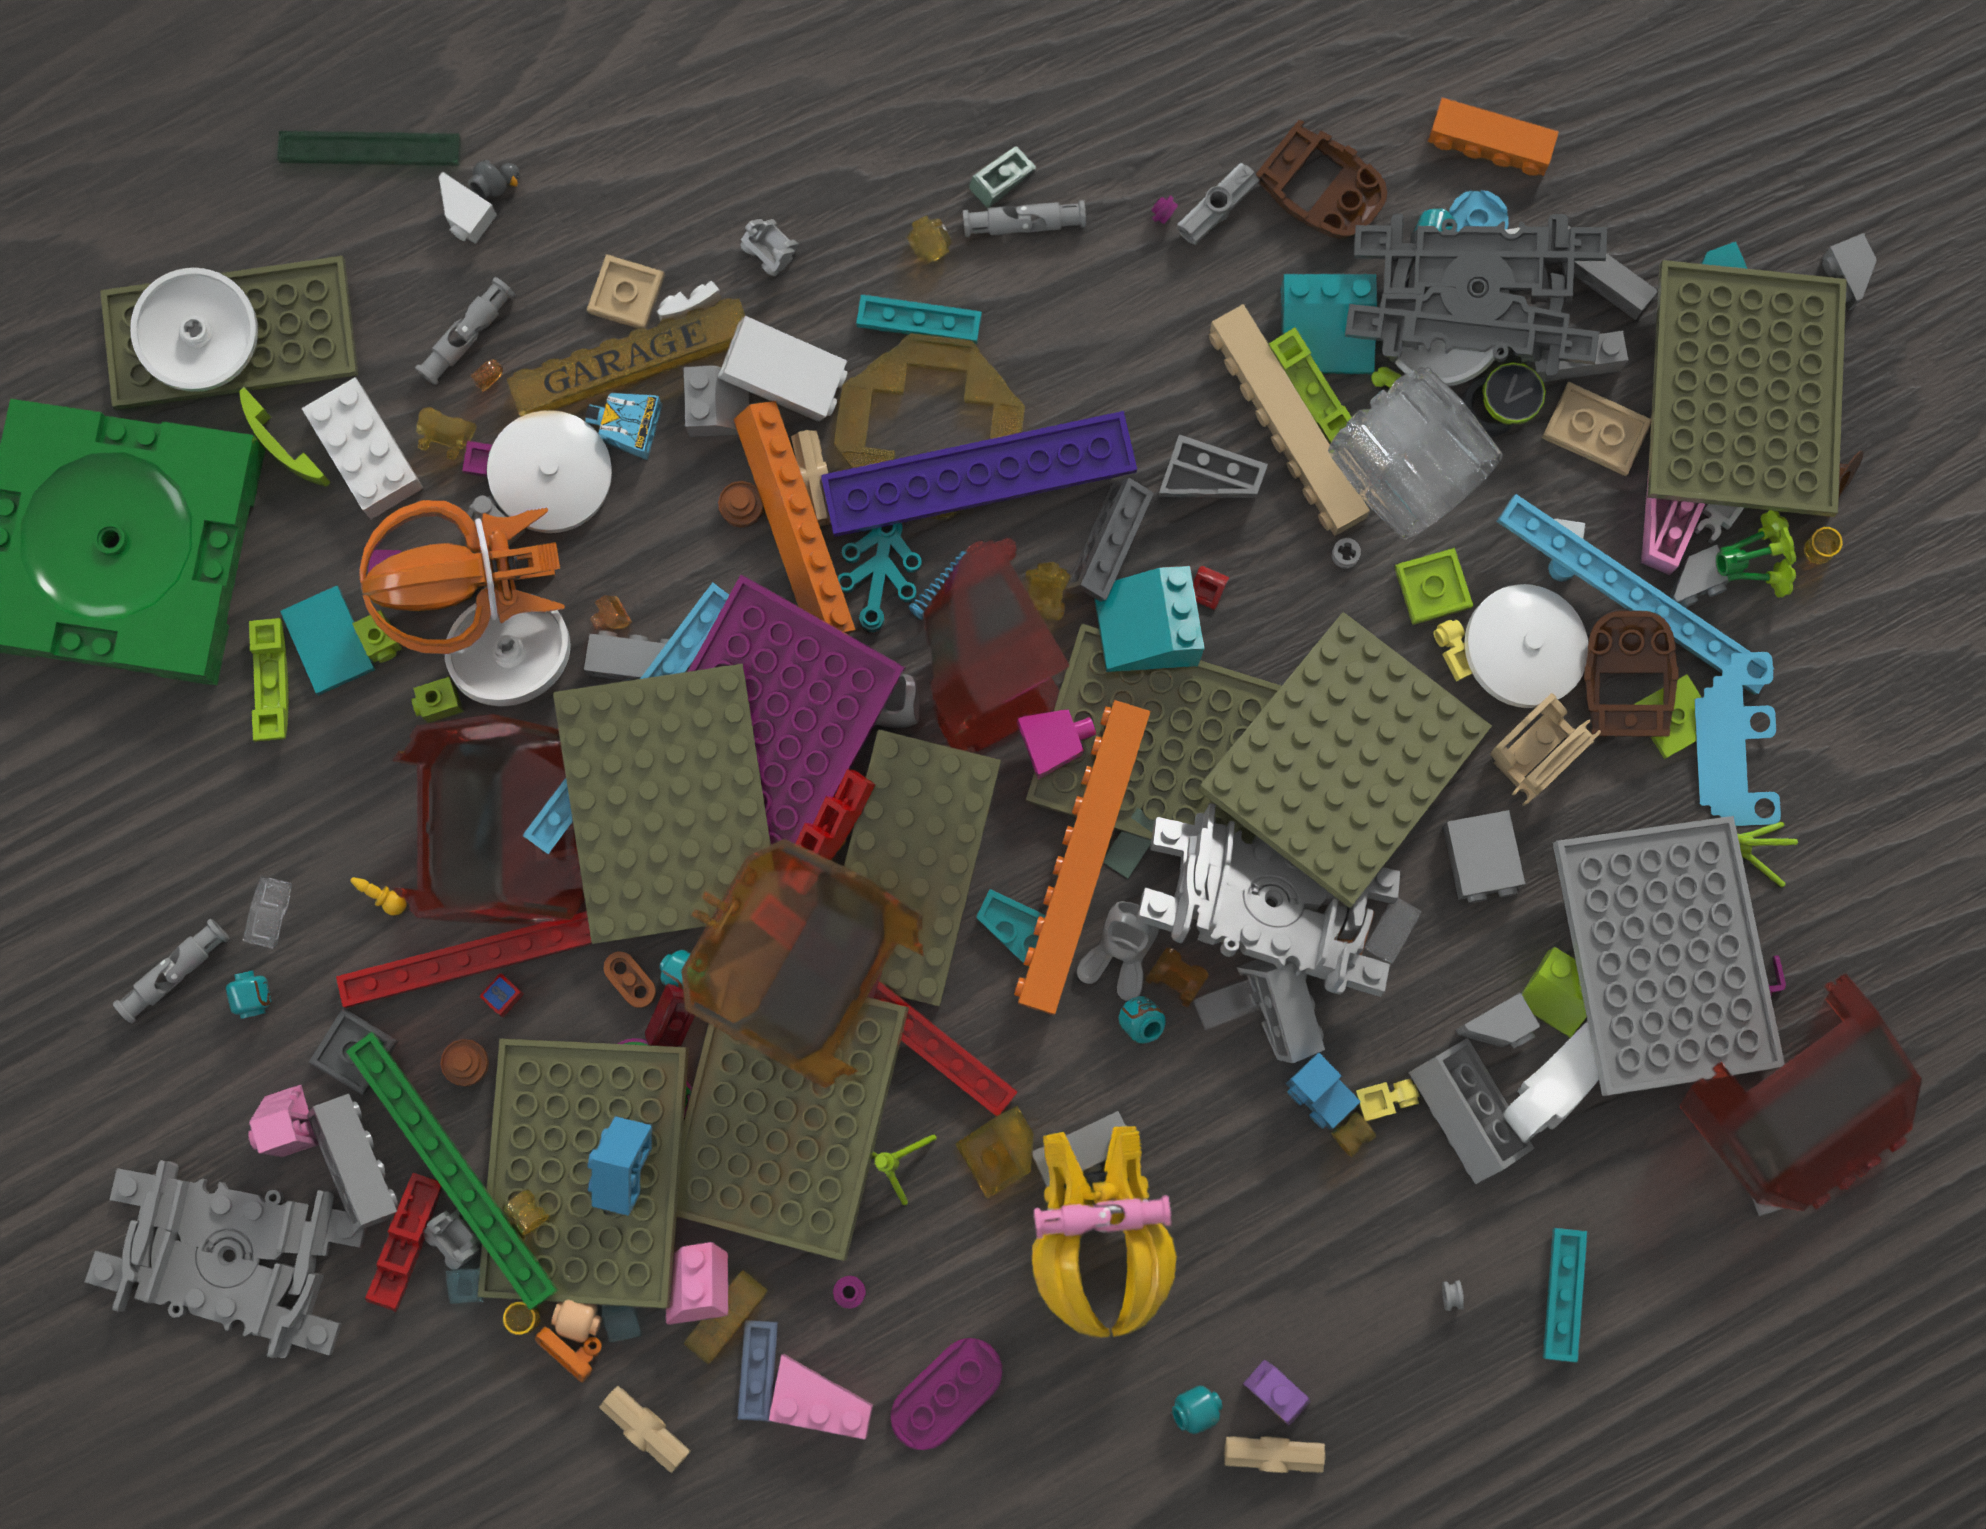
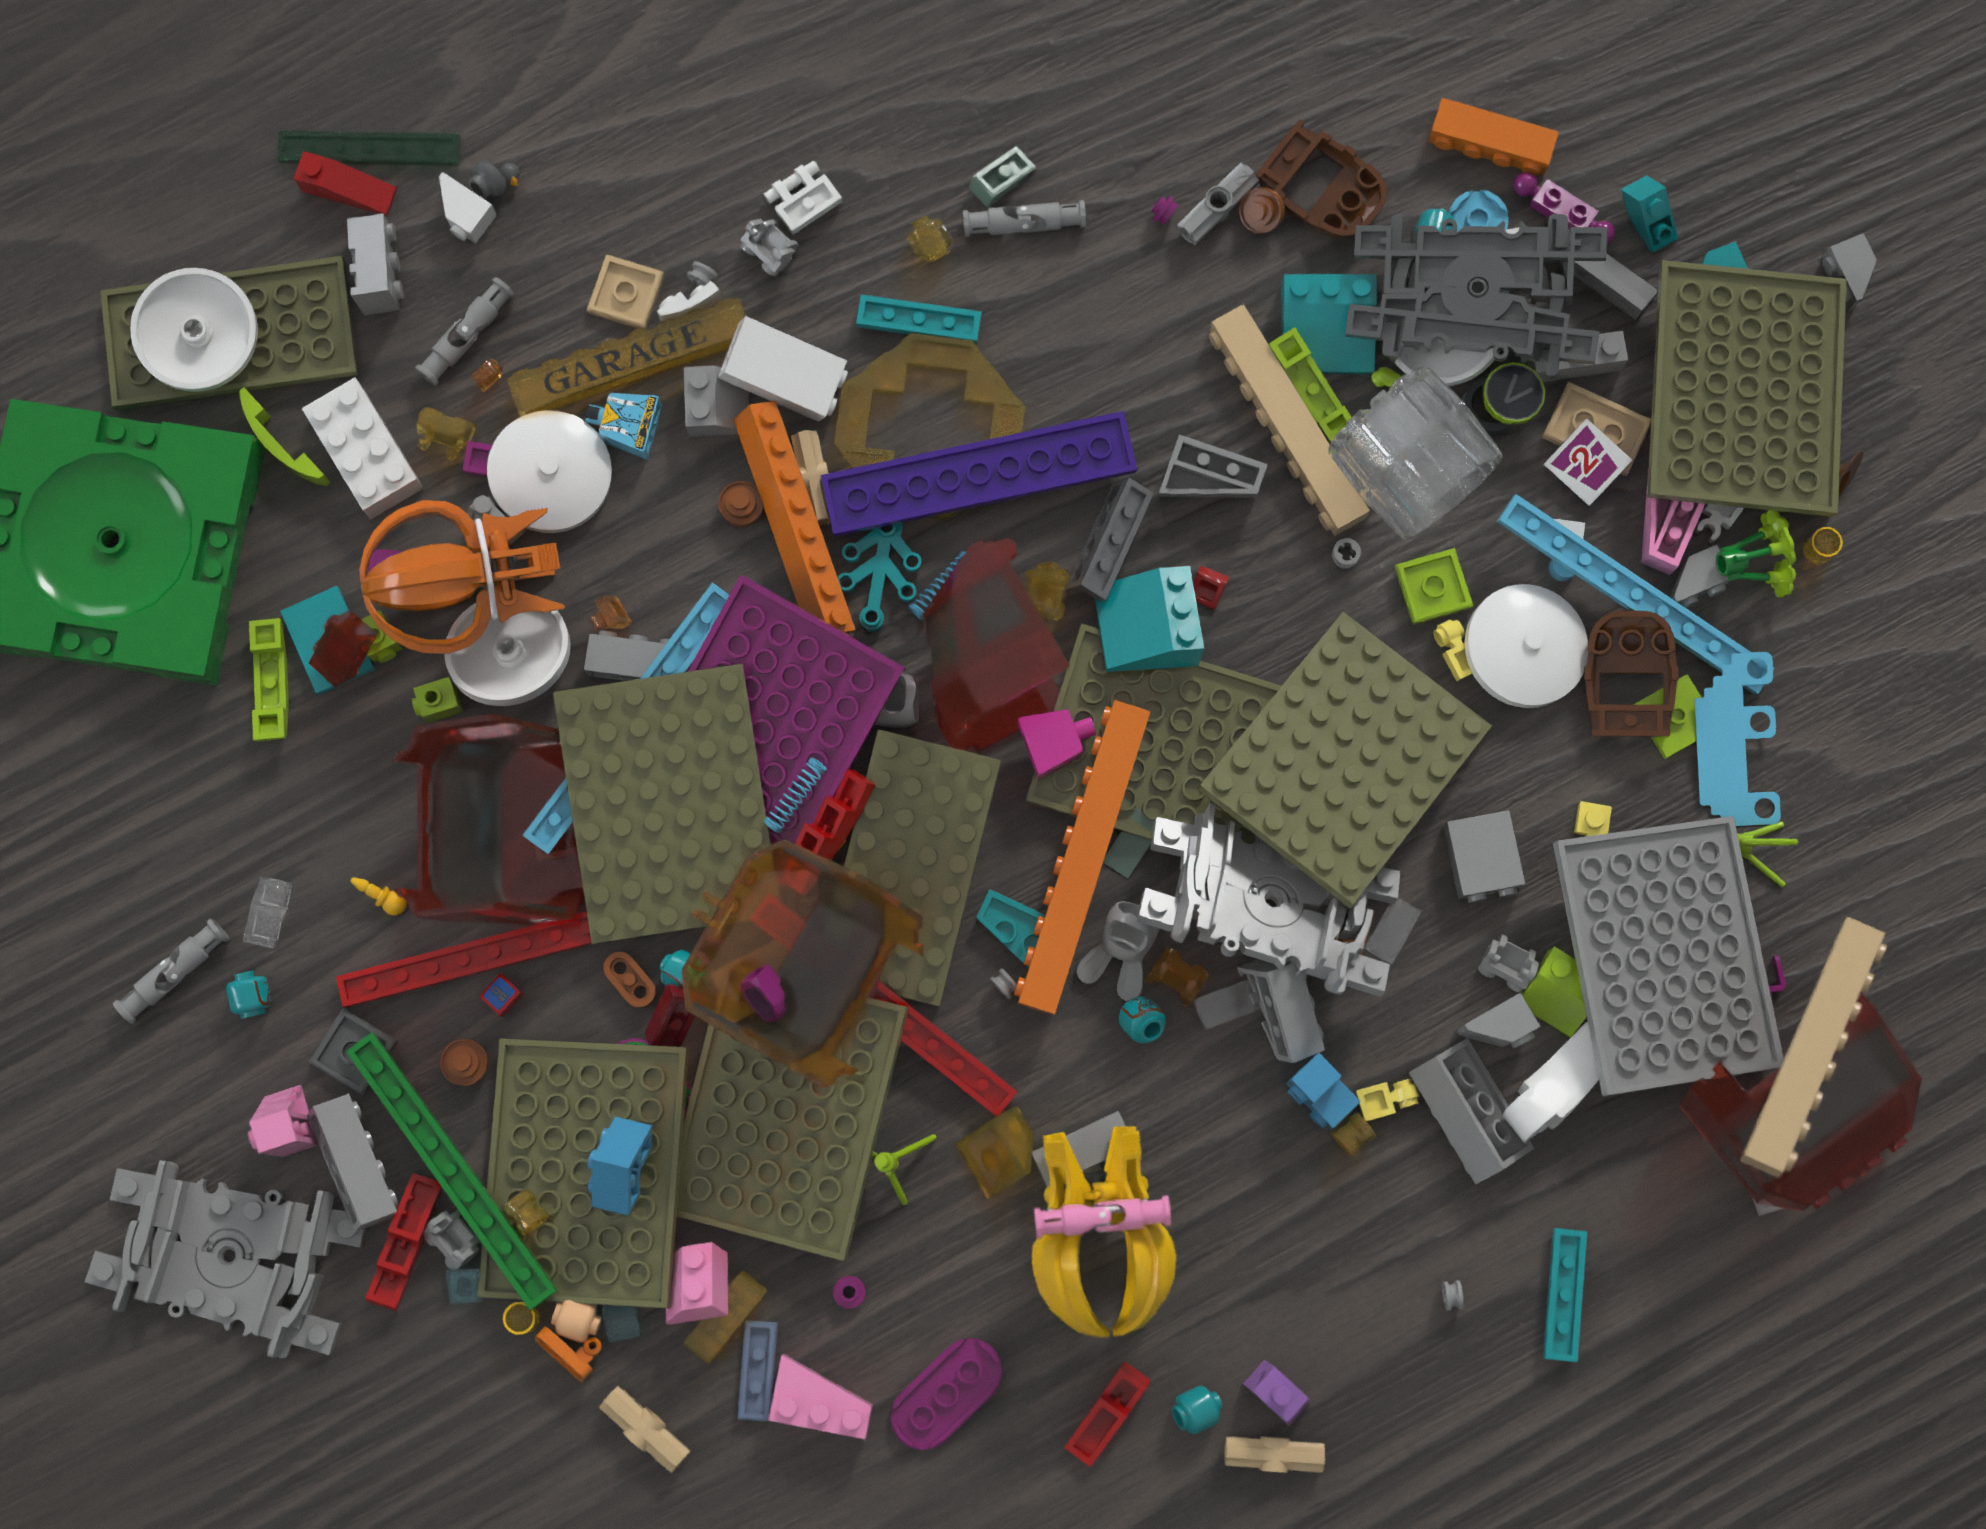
tan animal [1490,693,1601,806] -> none
none -> red slope [294,151,397,216]
none -> clear red brick [309,610,377,688]
none -> light grey wedge [347,214,404,315]
none -> light grey bush [686,261,718,286]
none -> magenta rock [740,963,786,1022]
none -> white plate [763,161,842,235]
none -> medium azure piece [763,757,827,833]
none -> light grey bush [990,968,1017,1000]
none -> red slope [1064,1361,1151,1467]
none -> dark orange plate [1239,188,1285,233]
none -> light grey piece [1478,934,1539,992]
none -> magenta plate [1513,172,1615,244]
none -> tile [1543,418,1632,506]
none -> light yellow plate [1574,801,1612,837]
none -> teal slope [1621,175,1679,253]
none -> tan brick [1740,917,1887,1178]

